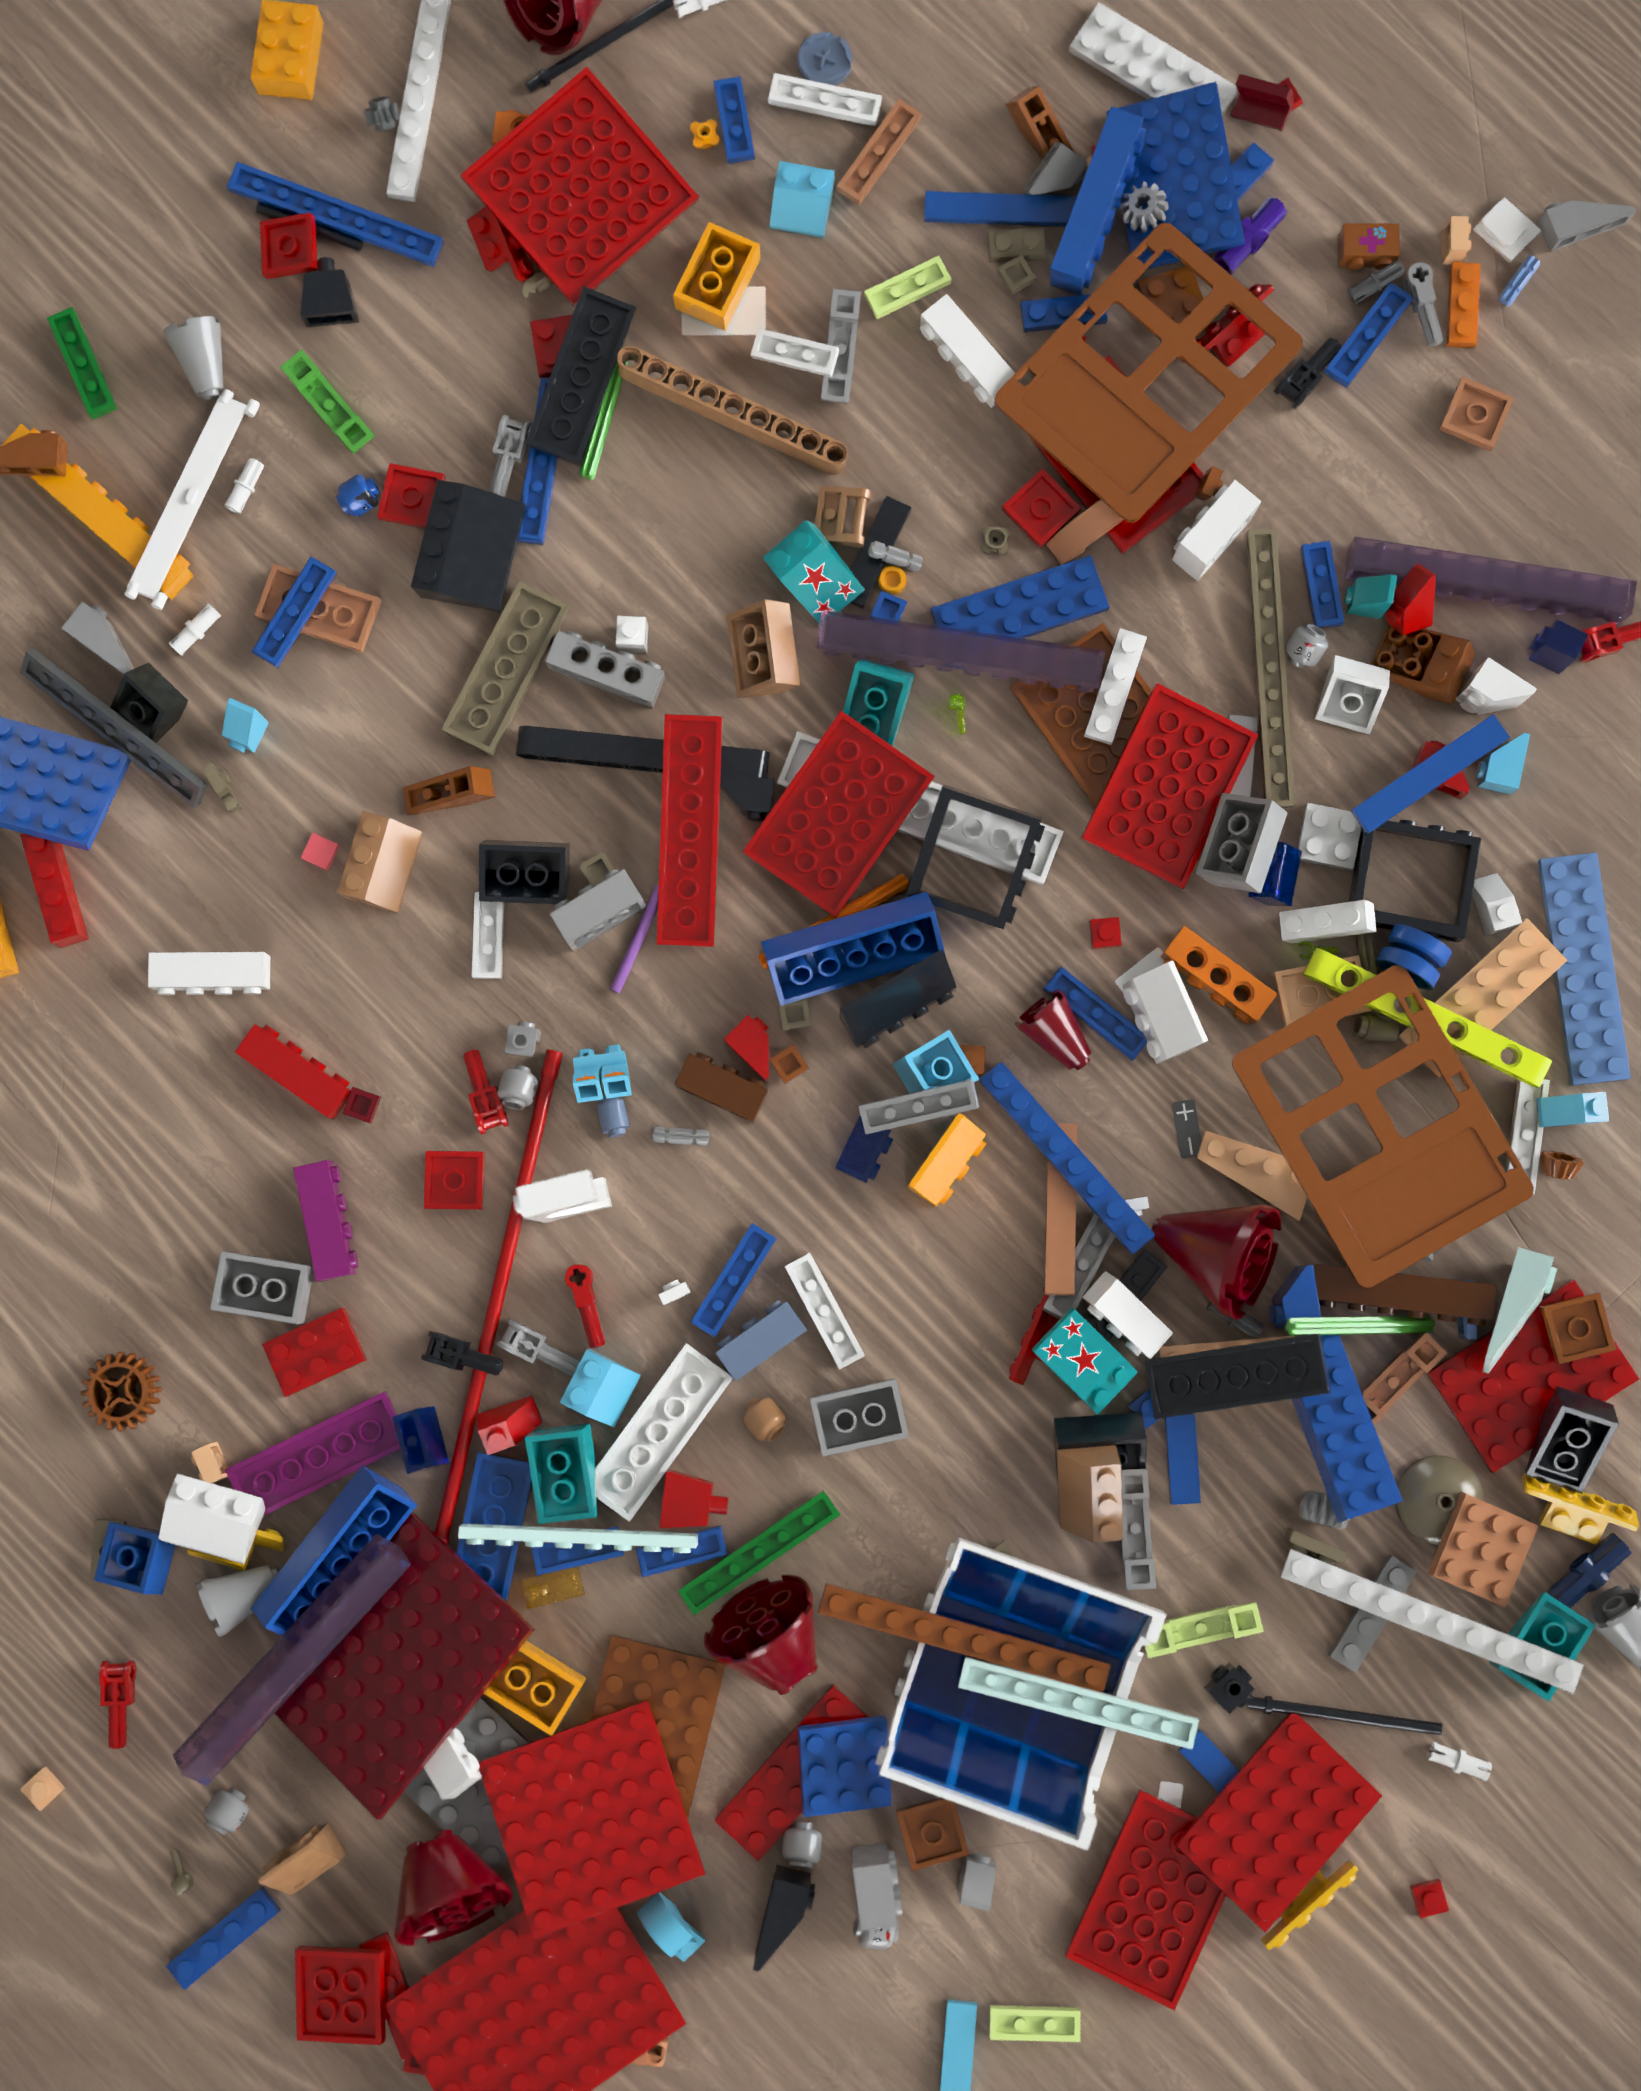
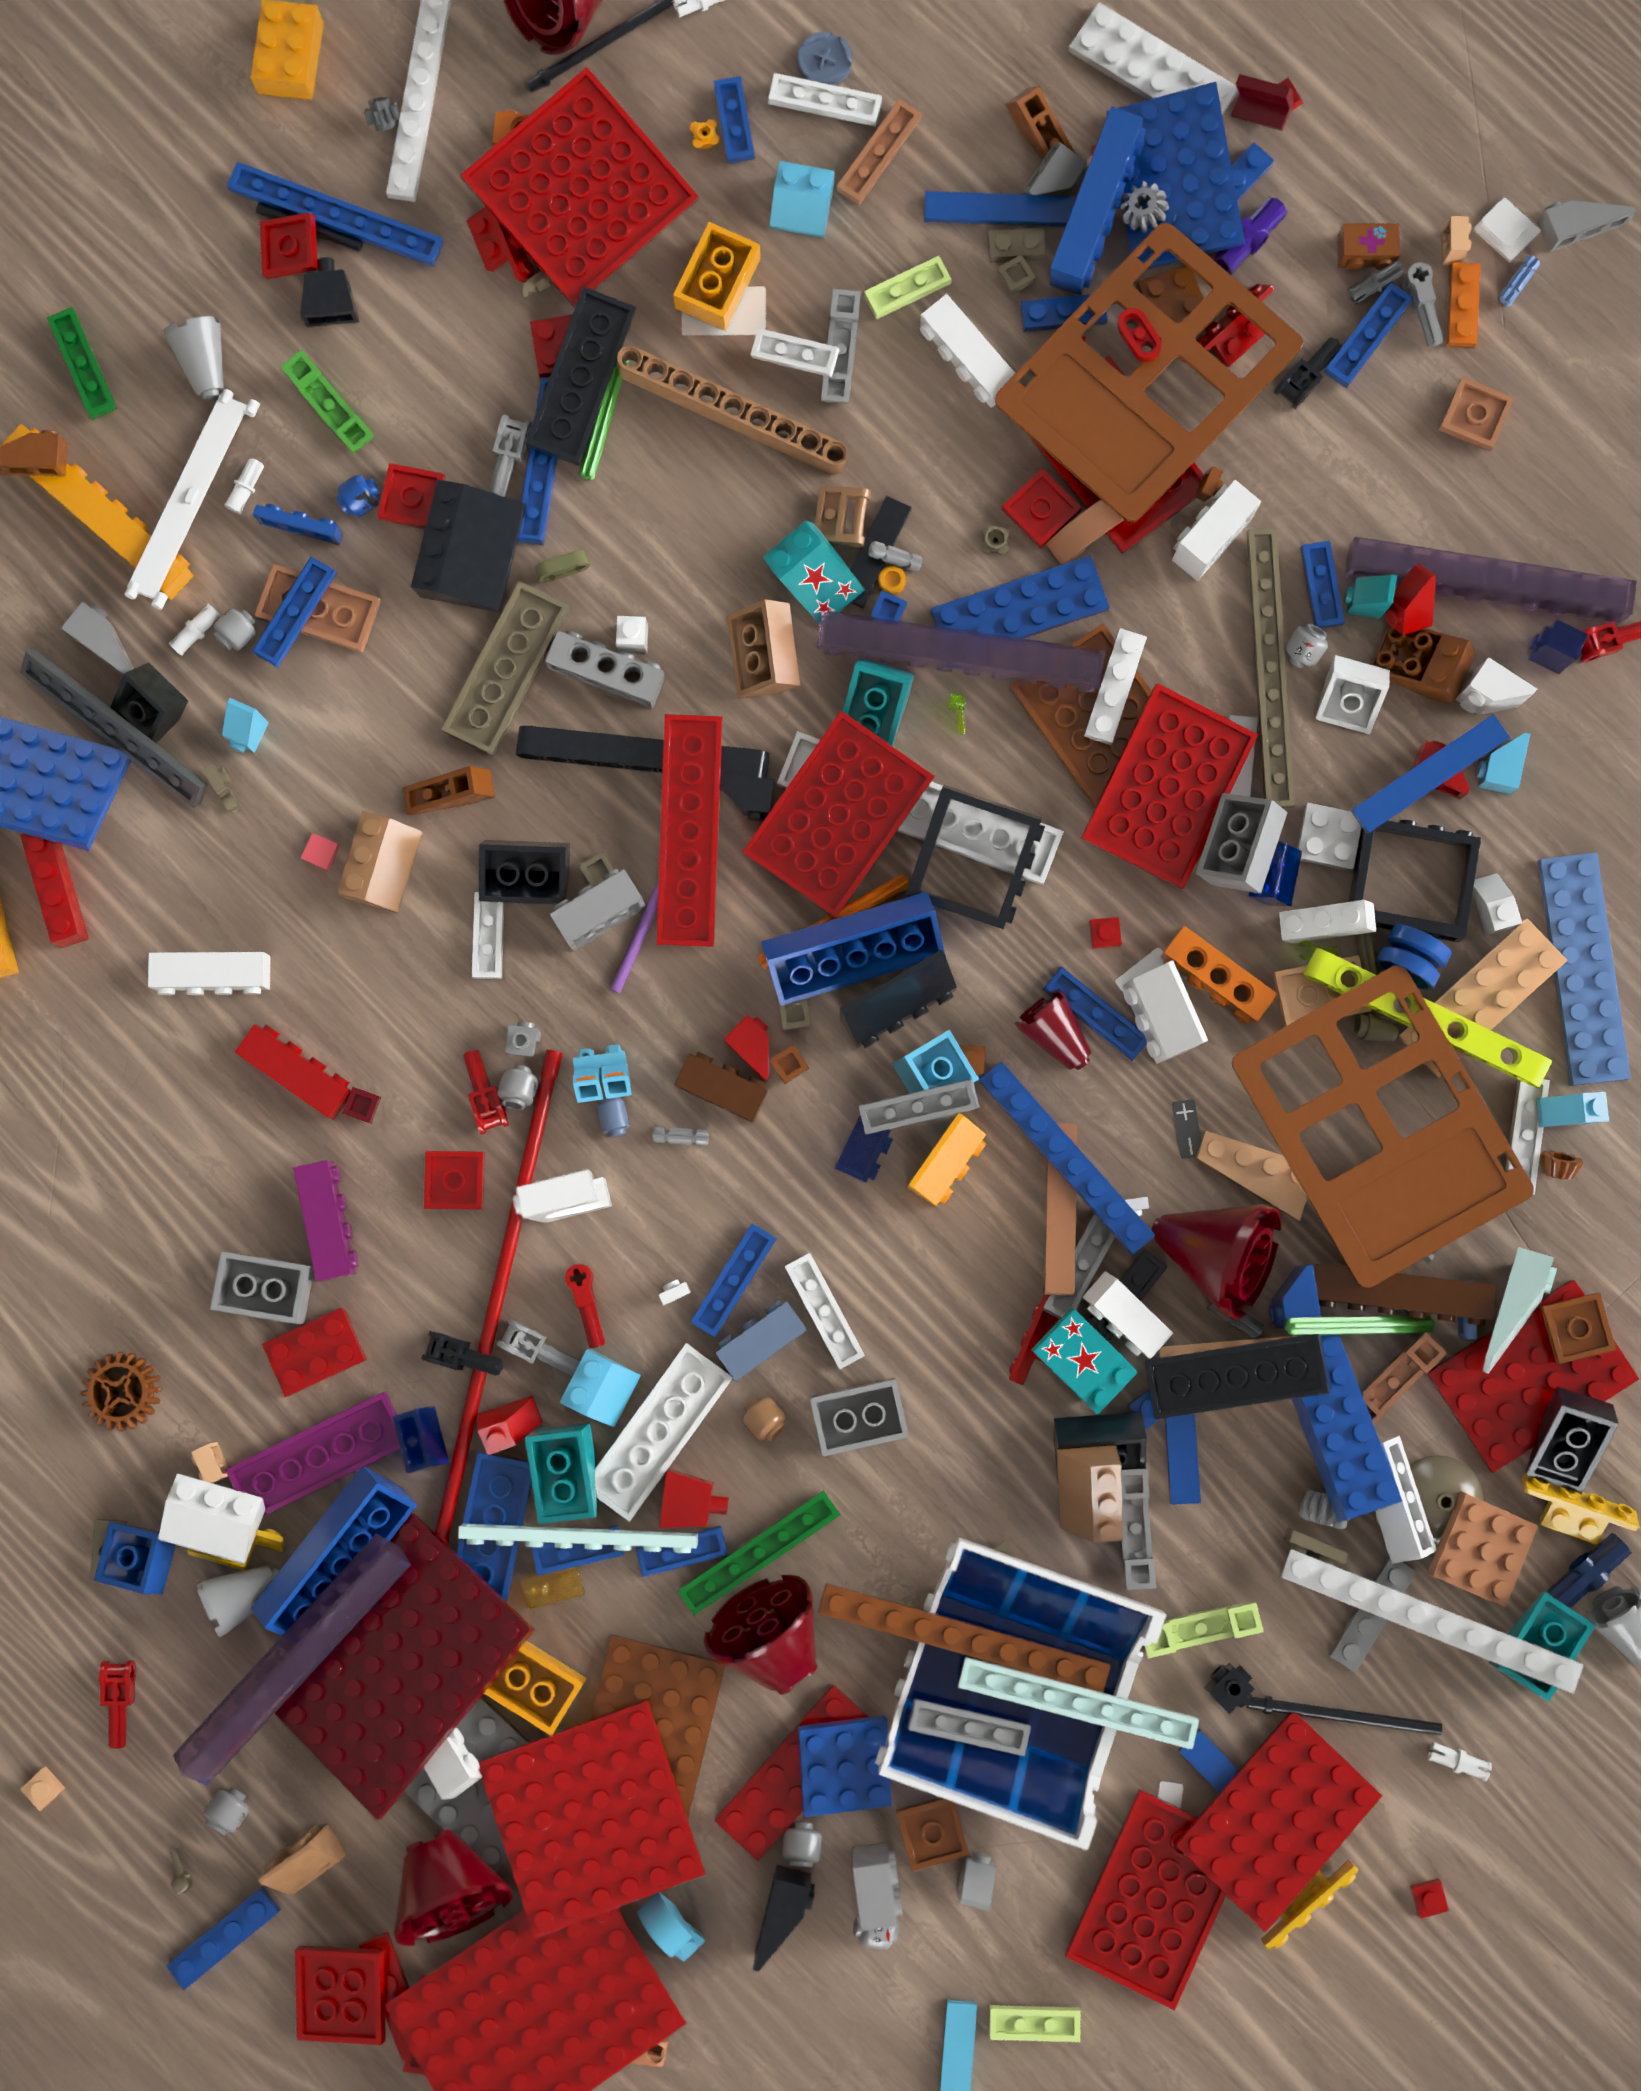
none -> light grey head [213,609,256,651]
none -> blue plate [253,504,343,545]
none -> olive beam [535,550,590,583]
none -> light grey plate [908,1699,1031,1756]
none -> red plate [1117,308,1162,363]
none -> white brick [1375,1436,1437,1564]

